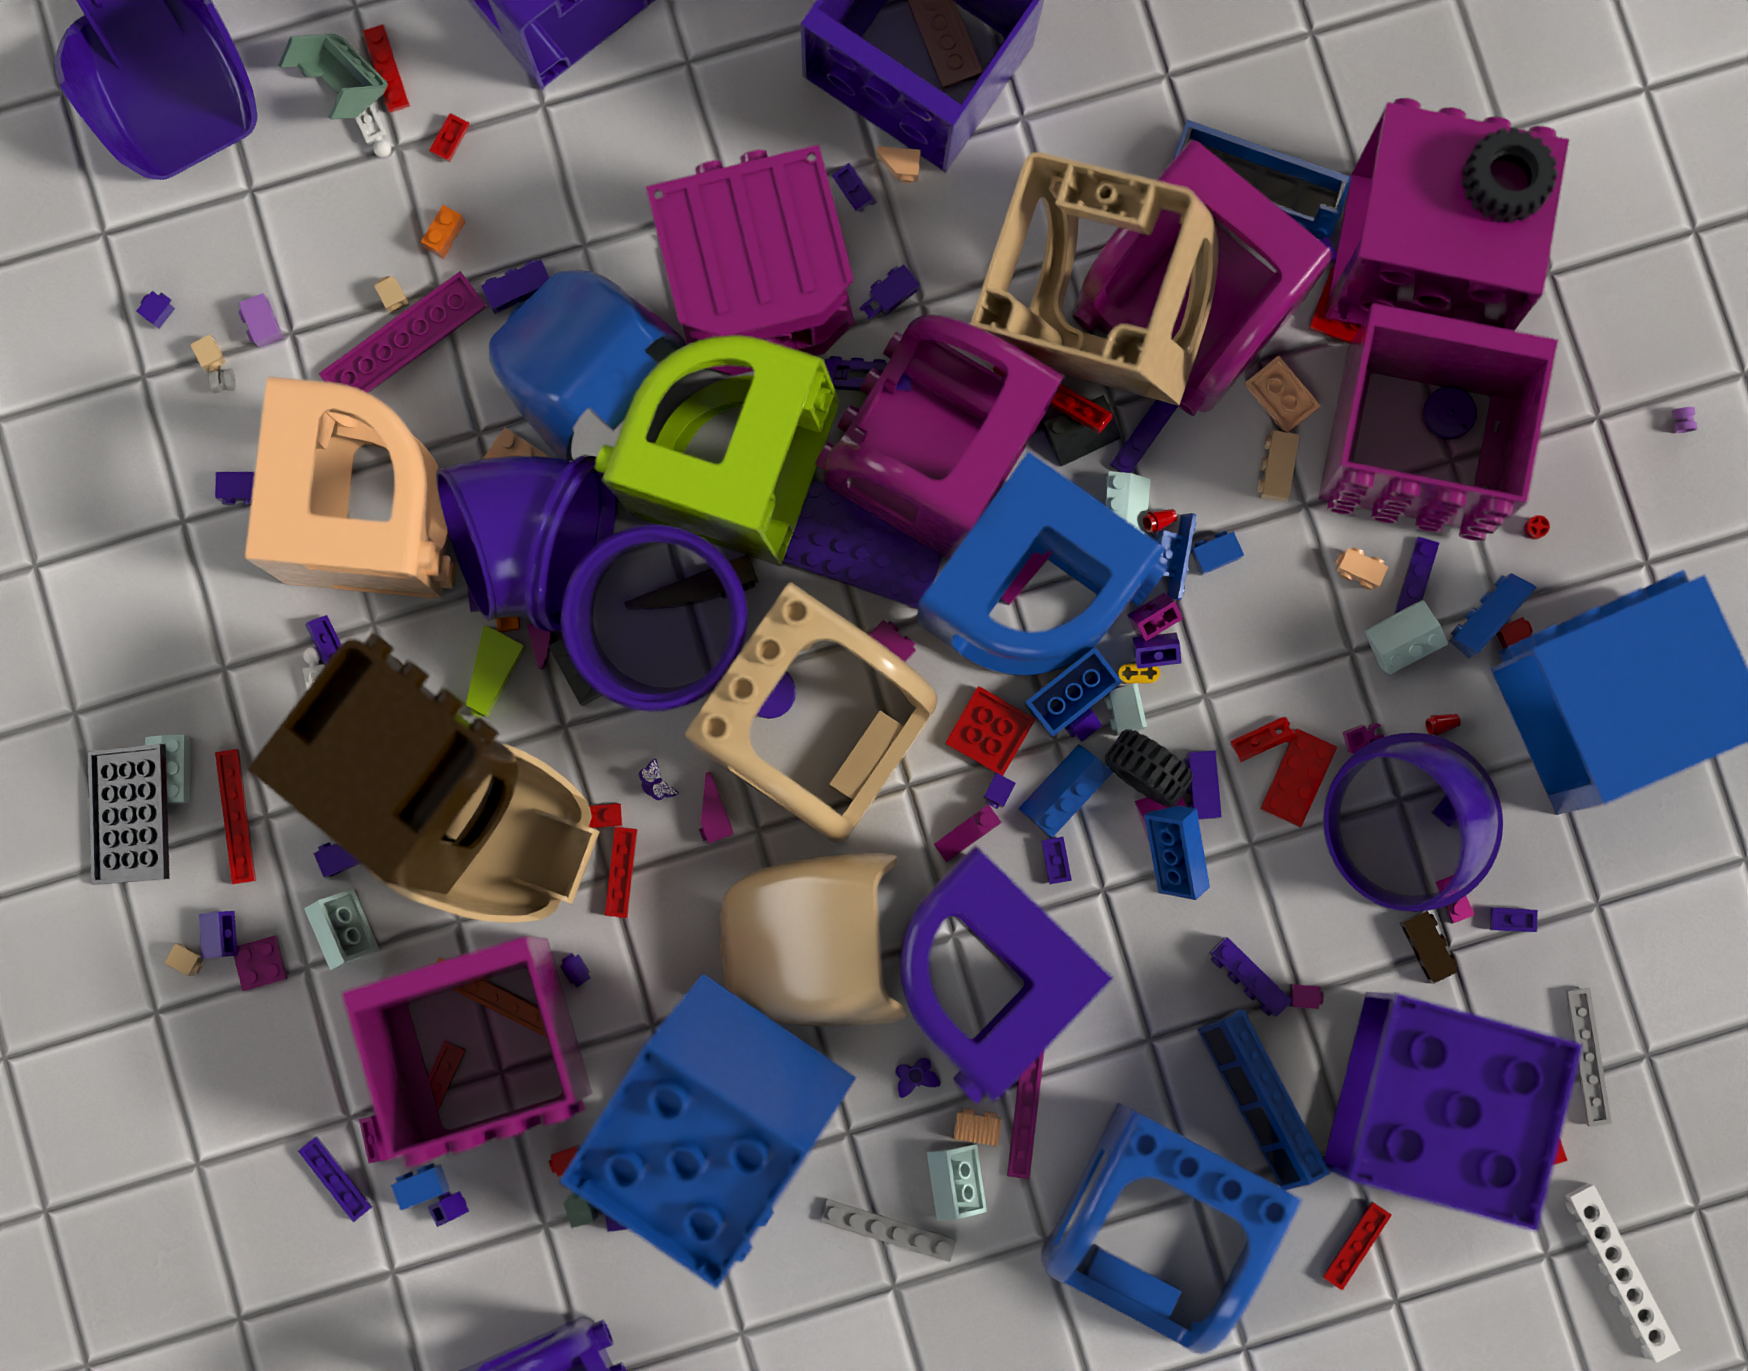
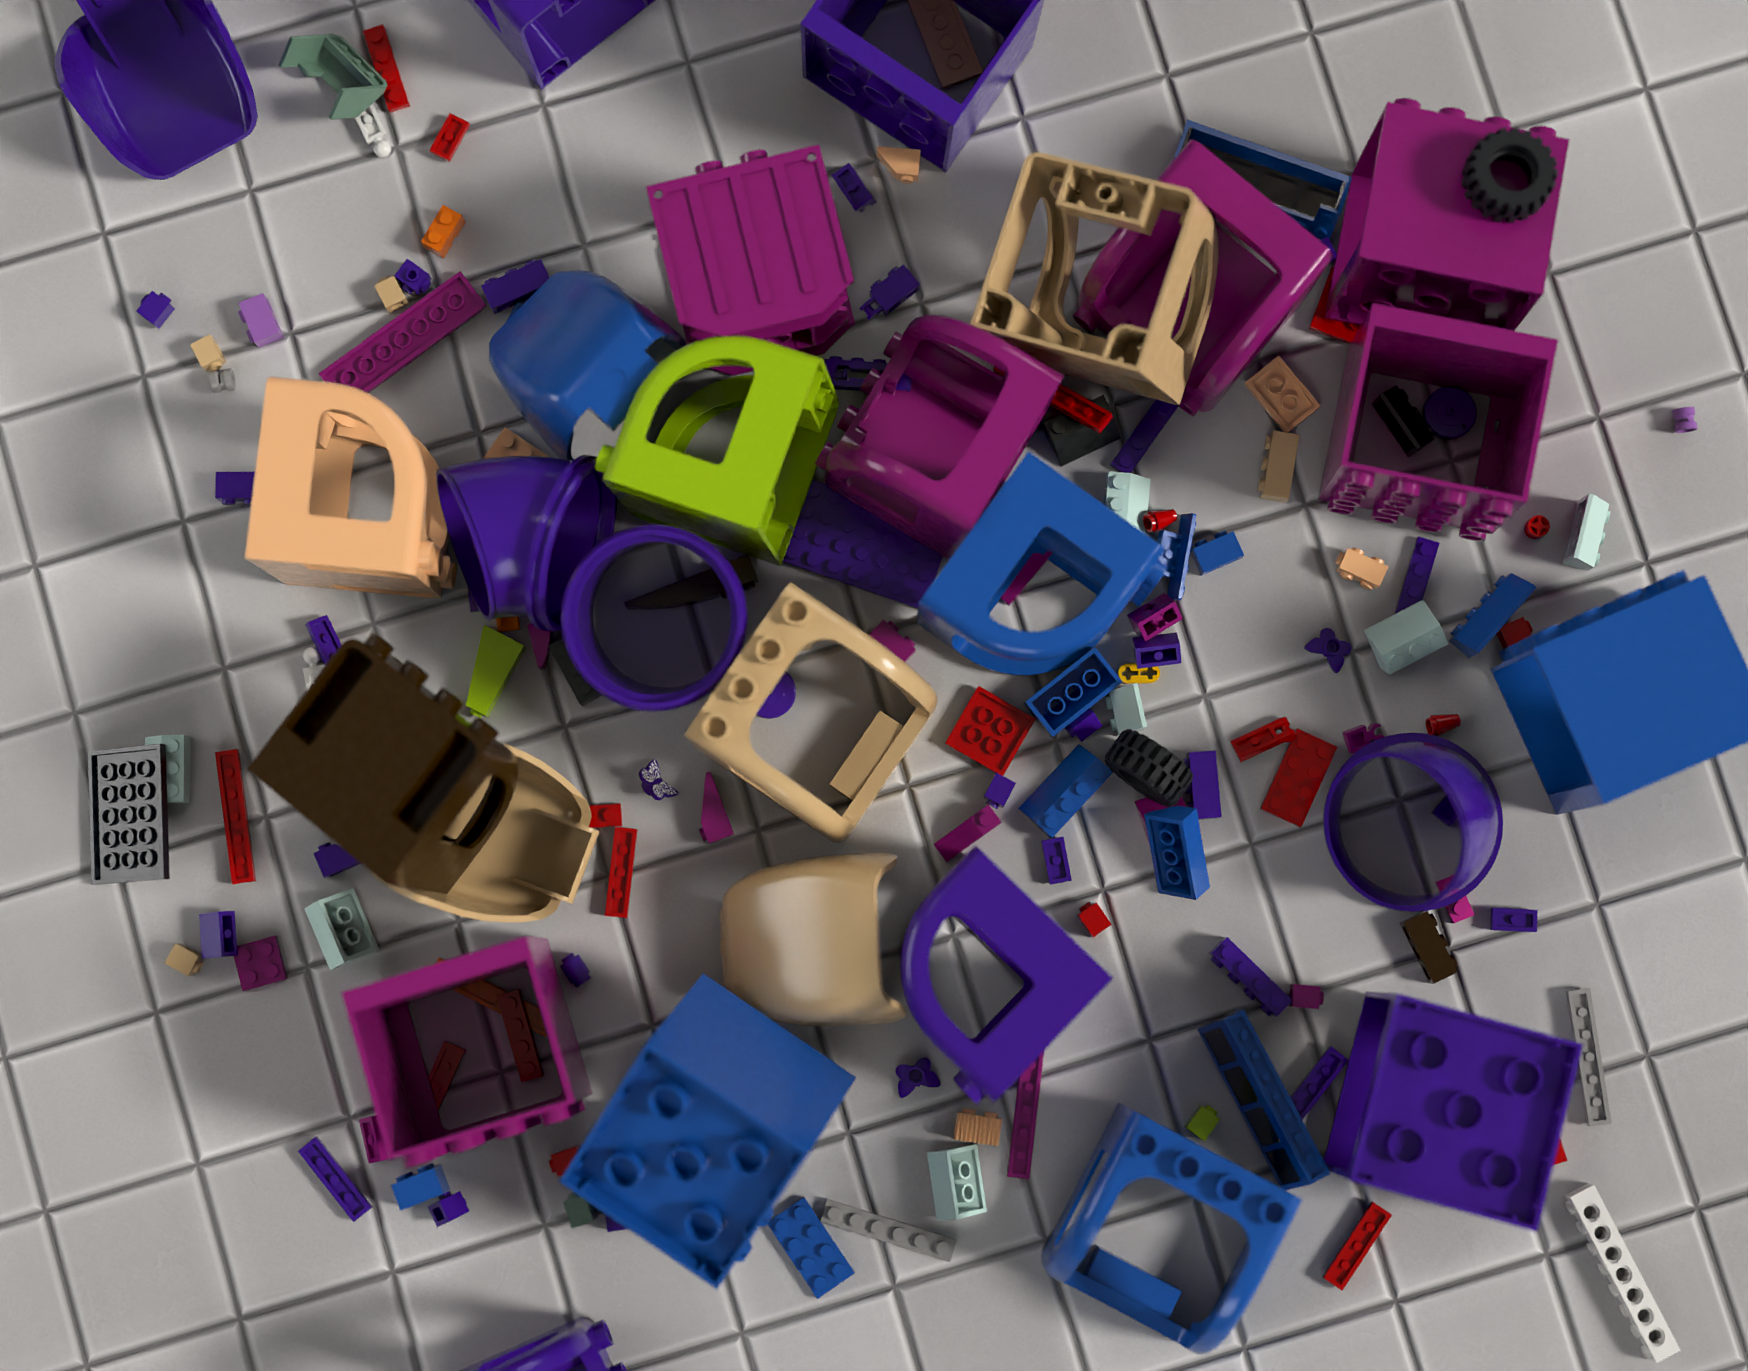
none -> dark purple brick [394,259,432,296]
none -> red plate [497,989,544,1082]
none -> blue plate [767,1197,855,1299]
none -> red brick [1077,901,1112,937]
none -> lime brick [1184,1104,1221,1141]
none -> dark purple plate [1290,1046,1349,1120]
none -> dark purple animal [1304,628,1351,674]
none -> pearl dark grey slope [1372,385,1434,458]
none -> light aqua slope [1563,493,1610,571]

